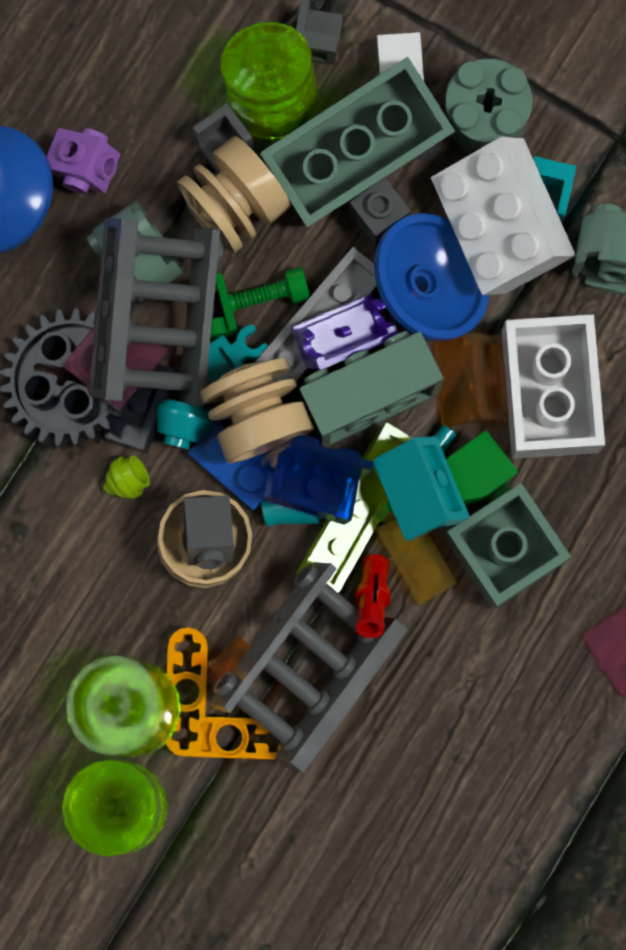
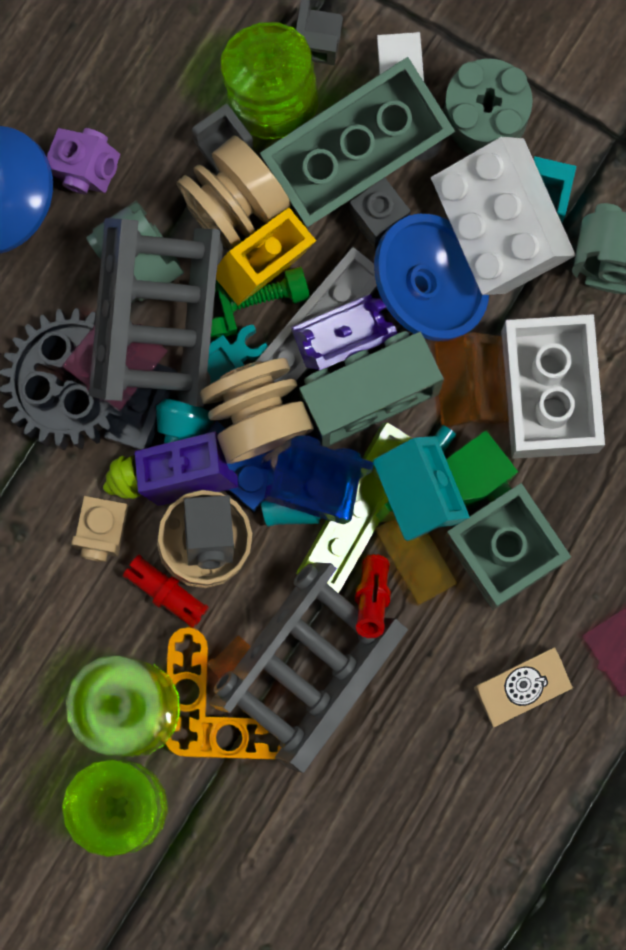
none -> tan bracket [71,496,128,562]
none -> red pin [122,554,210,628]
none -> dark purple hinge [135,432,238,506]
none -> yellow brick [216,207,316,305]
none -> tan slope [474,647,572,728]

